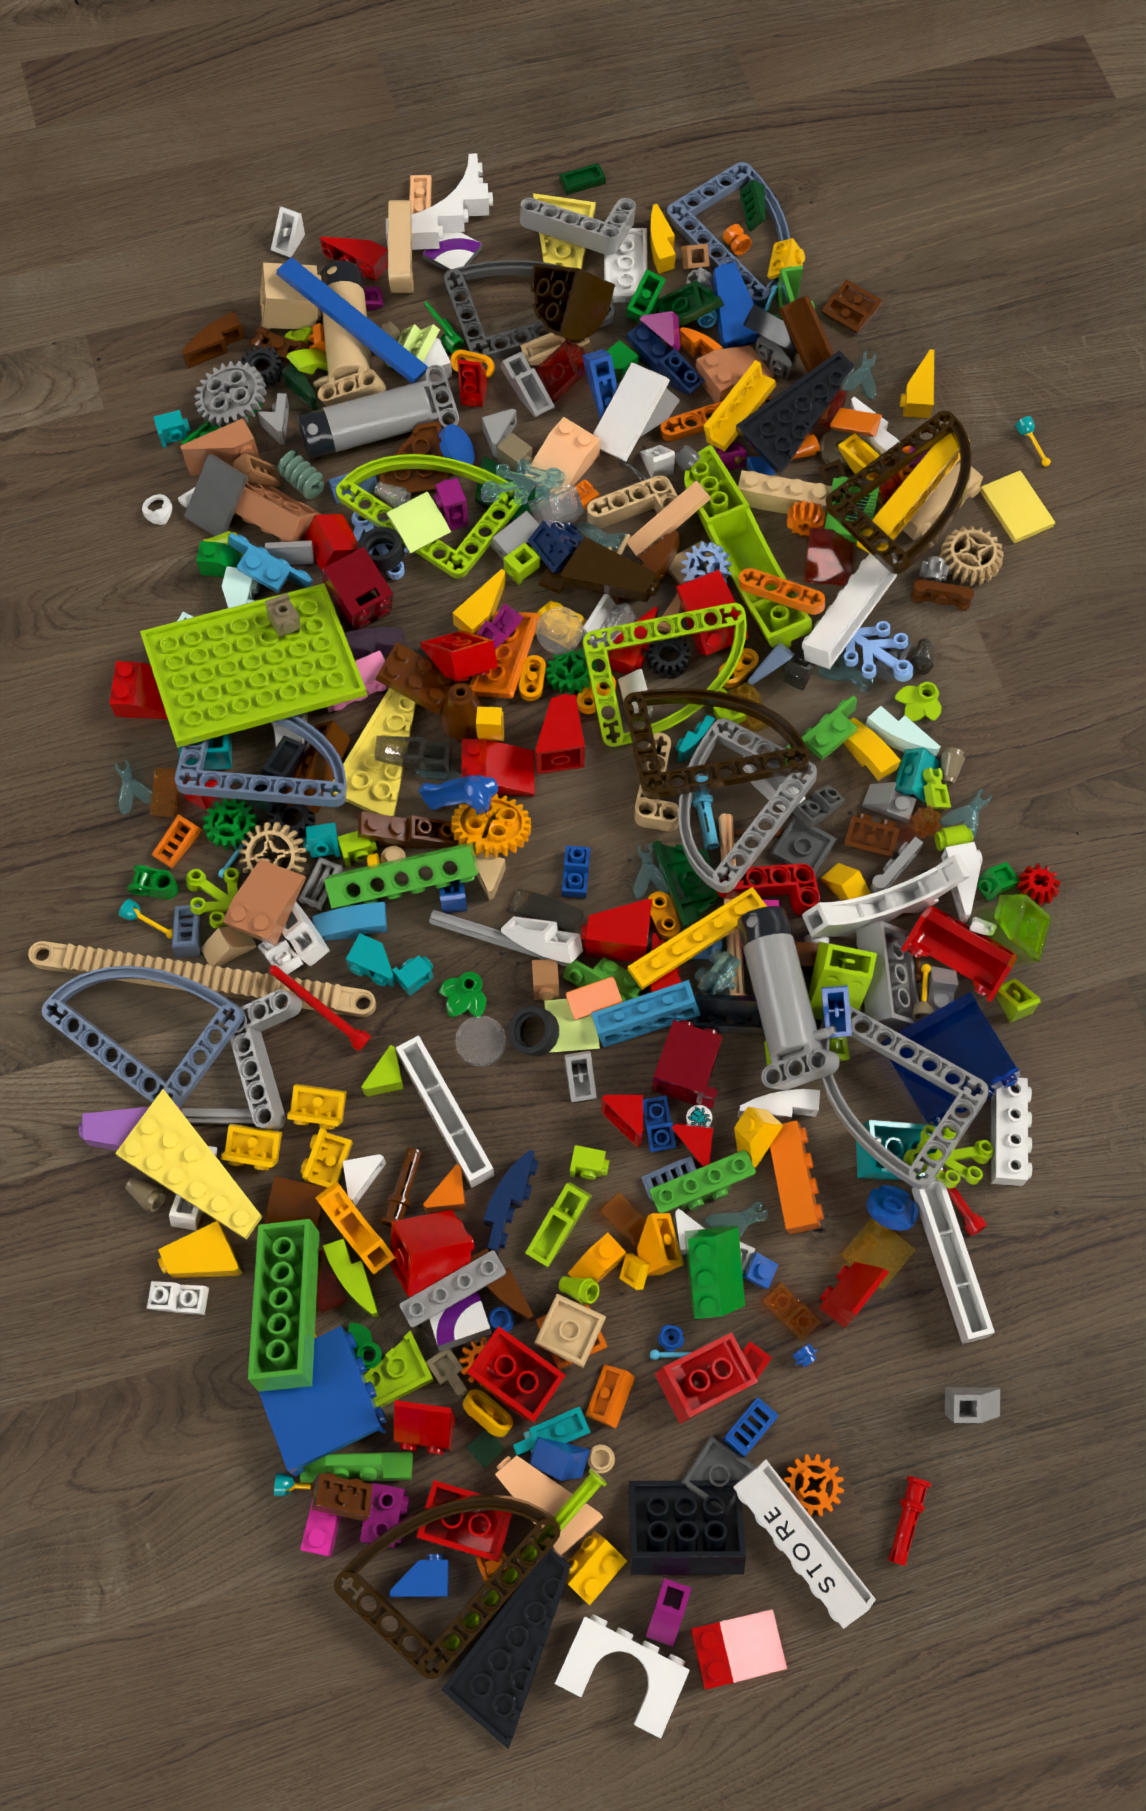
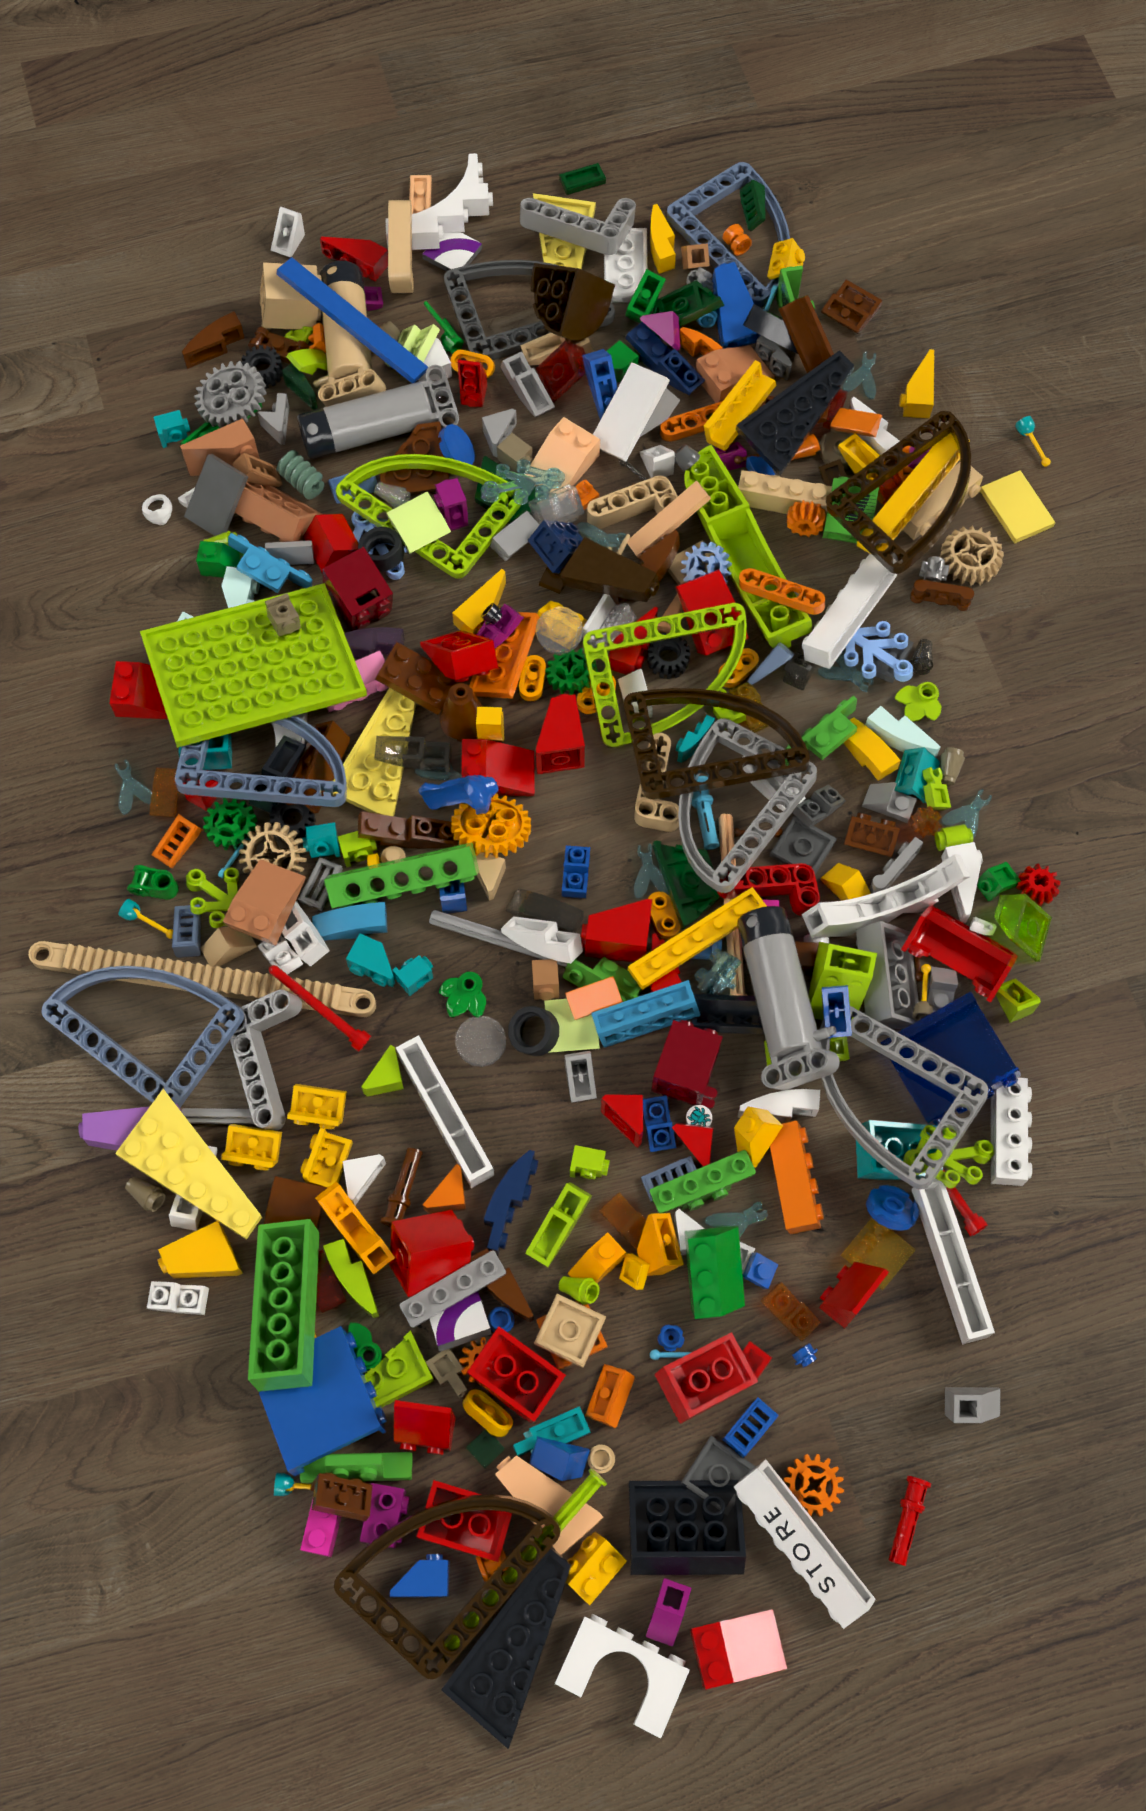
lime brick [503,542,540,585] -> none
clear red slope [804,528,853,586] -> none
none -> black plate [481,603,502,625]

